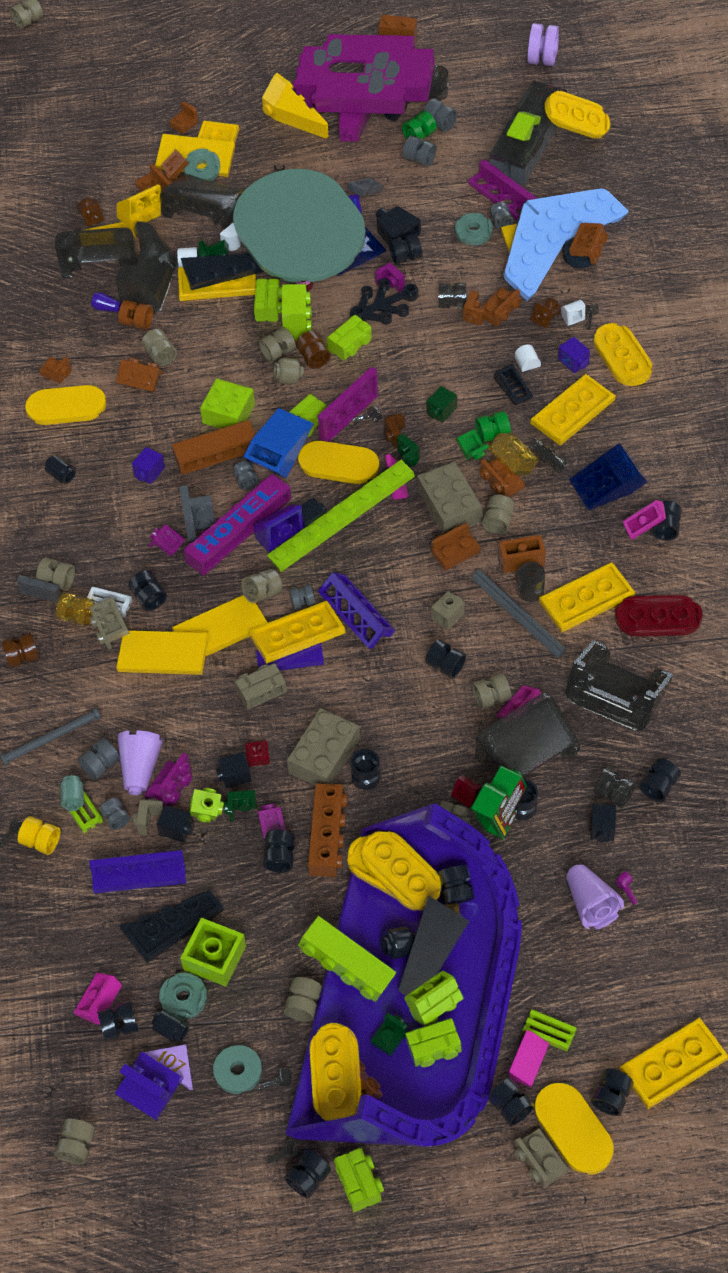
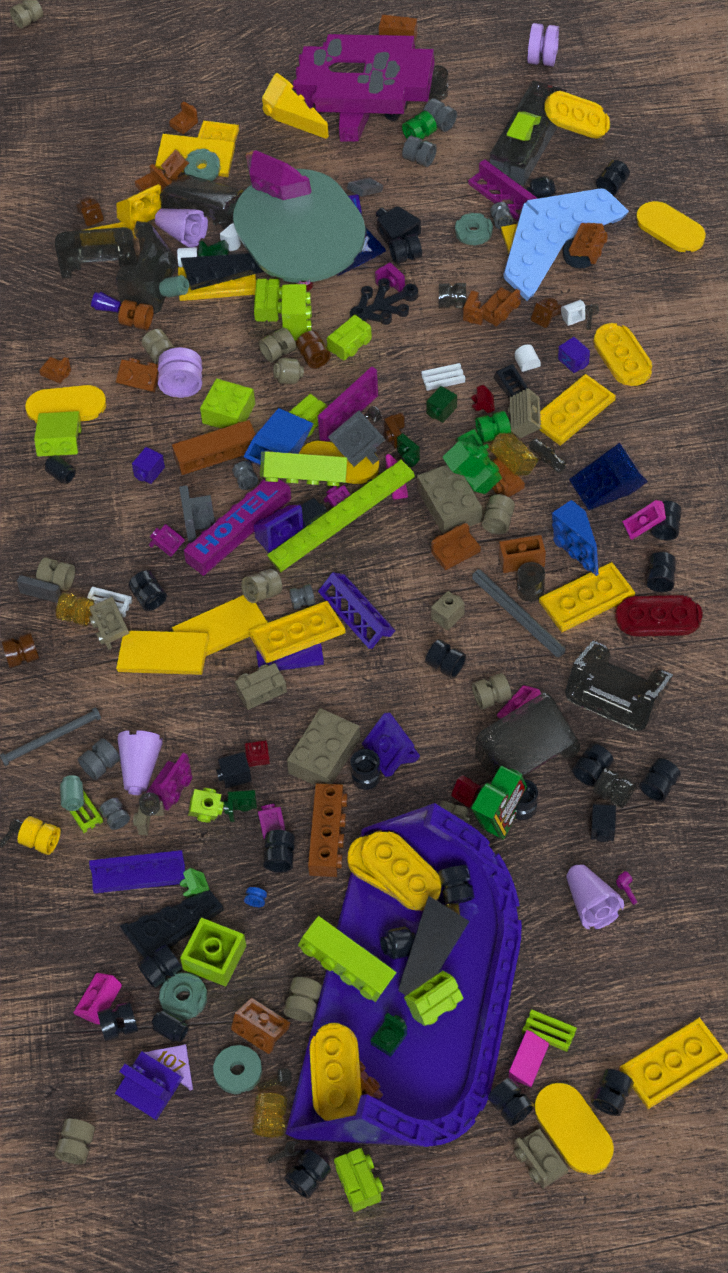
black brick [156,805,194,843] -> none
lime brick [405,1018,462,1067] -> none
none -> lime panel [34,411,82,456]
none -> black wheel [137,944,182,989]
none -> clear smoke bush [139,792,160,816]
none -> lavender cone [155,208,208,247]
none -> lavender wheel [158,347,202,398]
none -> sand green brick [159,275,189,298]
none -> bright green tile [180,868,210,898]
none -> dark orange bracket [231,998,290,1054]
none -> blue bush [244,887,267,907]
none -> magenta wedge [245,150,312,200]
none -> clear yellow wheel [252,1093,287,1138]
none -> lime brick [260,451,347,486]
none -> magenta bracket [323,485,350,508]
none -> dark grey bracket [328,410,385,467]
none -> dark purple bracket [362,713,420,777]
none -> white tile [421,363,465,391]
none -> green brick [443,440,502,494]
none -> dark red tile [471,384,495,413]
none -> dark tan brick [508,388,541,438]
none -> black head [527,176,556,199]
none -> blue slope [552,500,599,576]
none -> black wheel [572,743,614,787]
none -> black wheel [596,160,630,196]
none -> yellow tile [637,201,706,252]
none -> black wheel [646,552,676,592]

